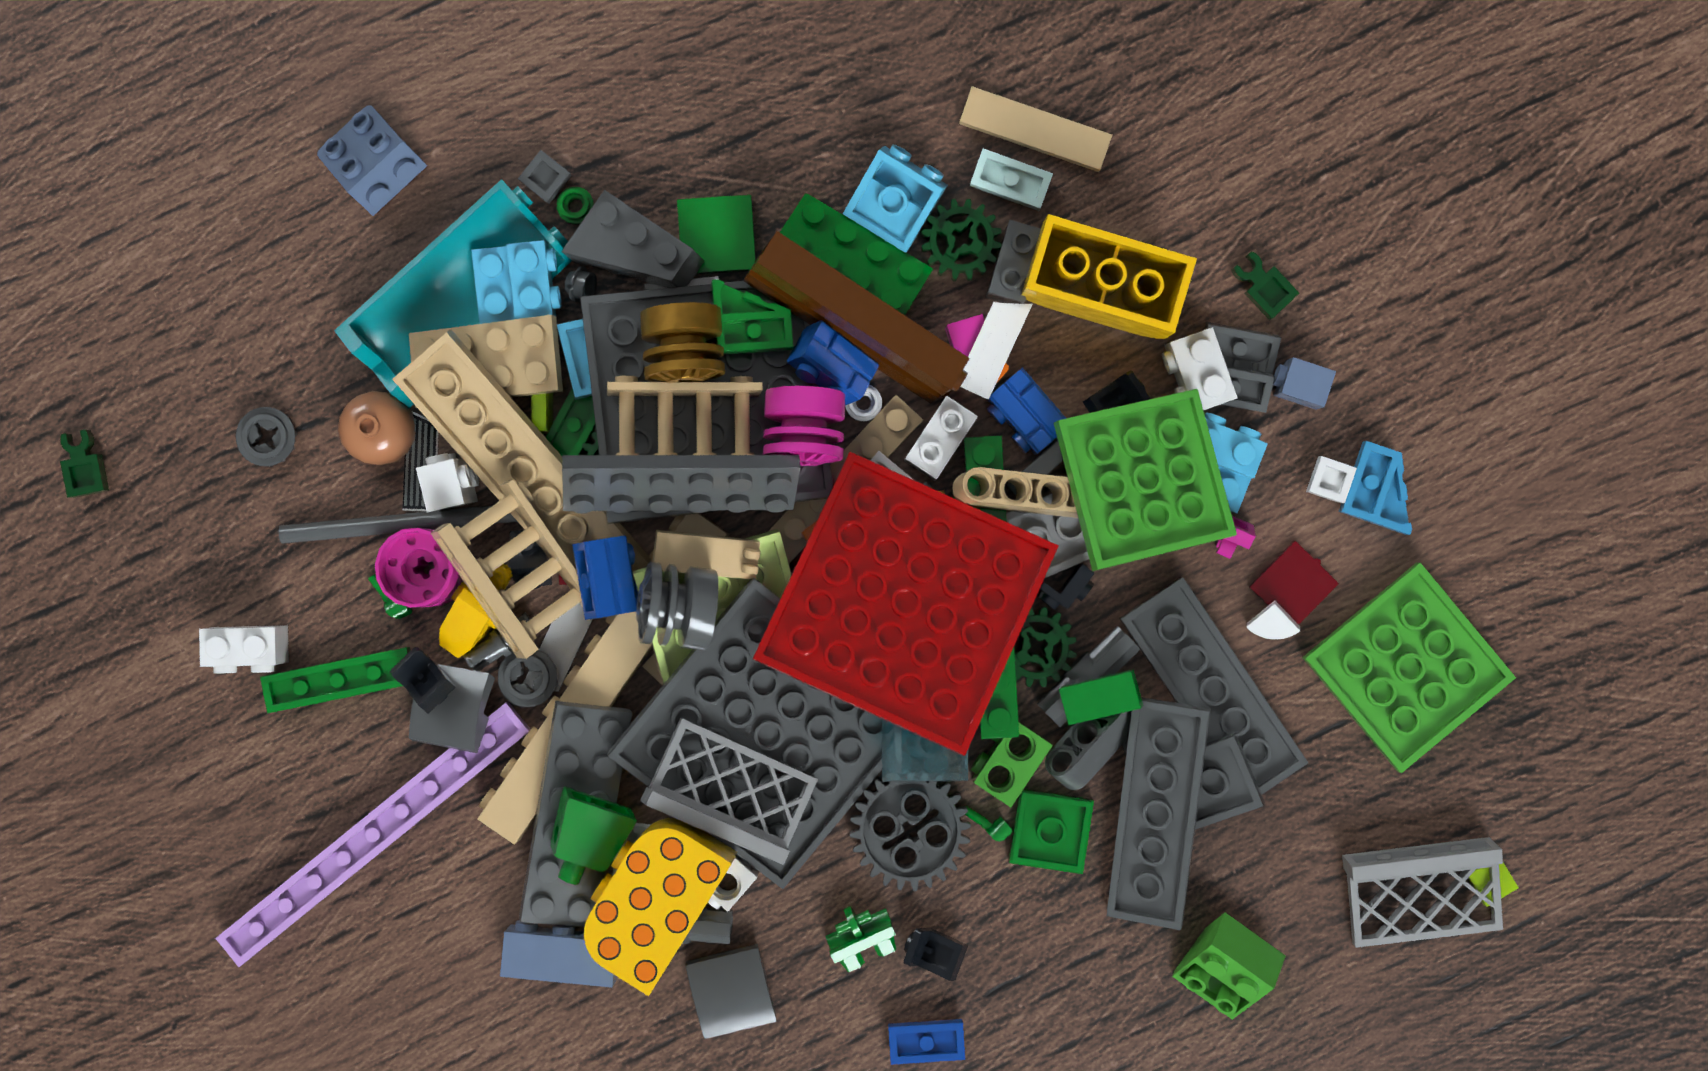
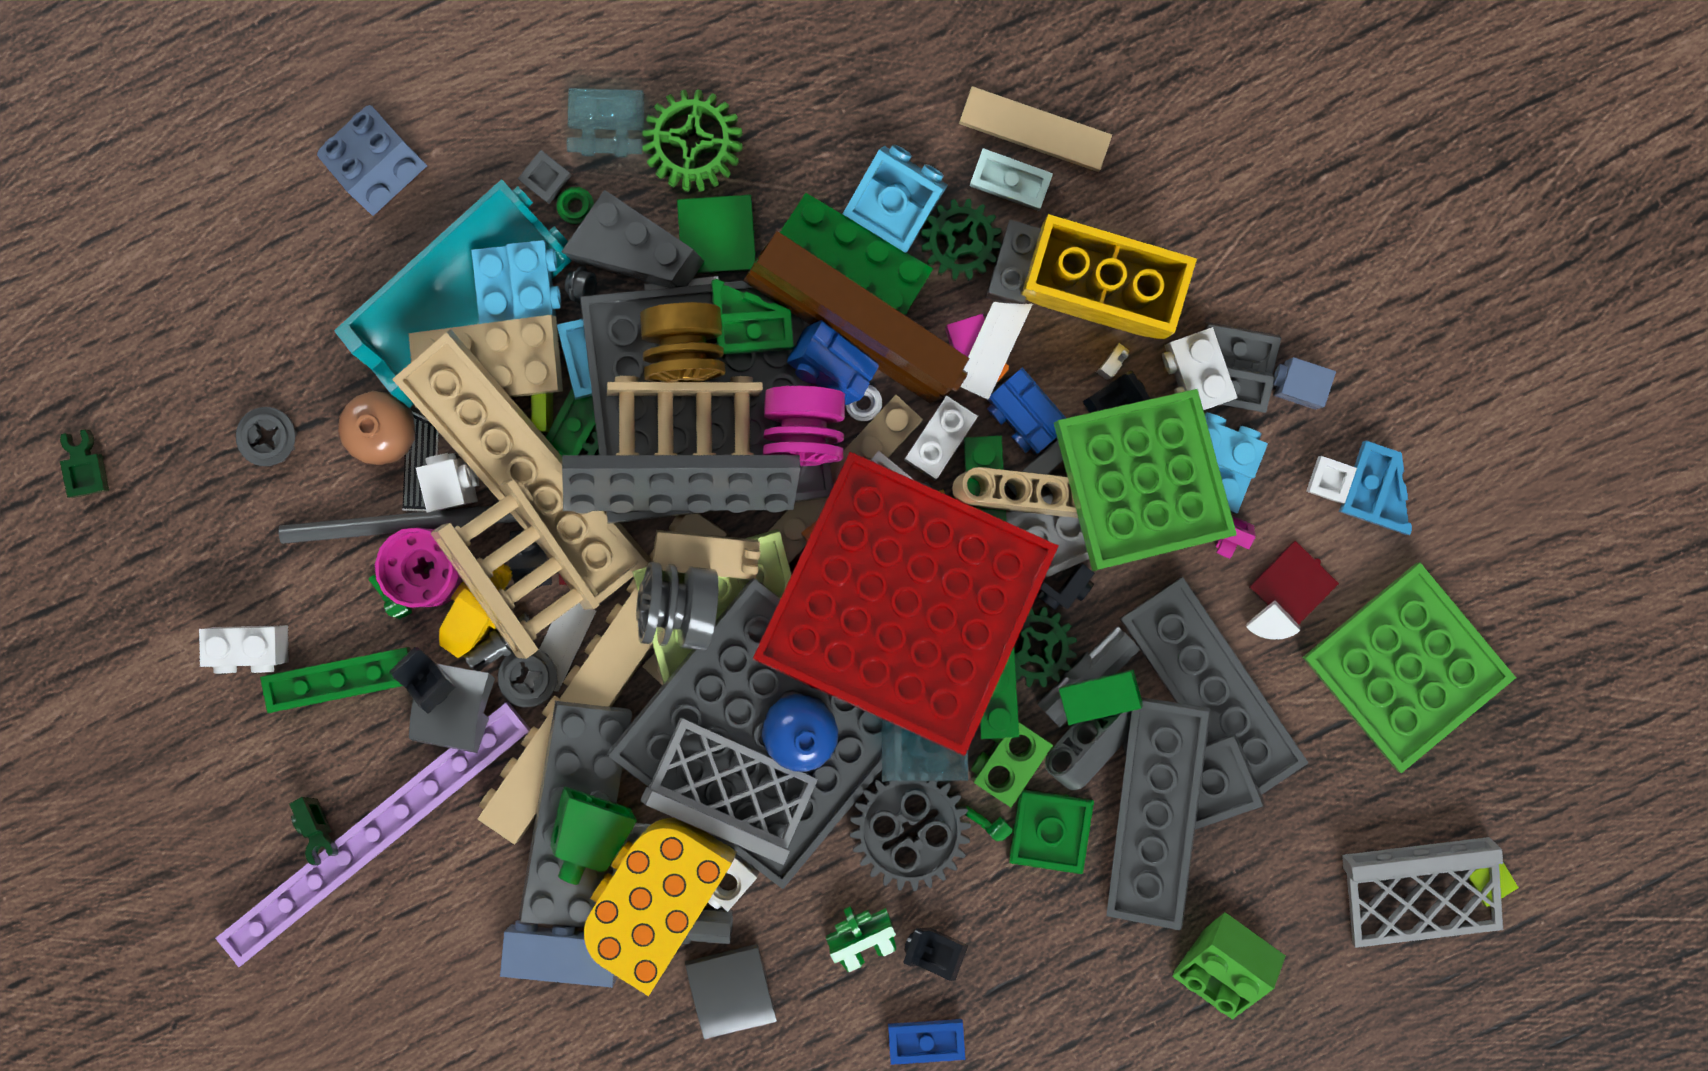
blue brick [572,535,638,620] -> none
dark green plate [1231,251,1300,320] -> none
none -> dark green plate [289,797,338,866]
none -> clear light blue plate [567,88,645,157]
none -> bright green gear [642,89,743,192]
none -> blue cylinder [761,694,838,772]
none -> white tile [1096,343,1129,380]

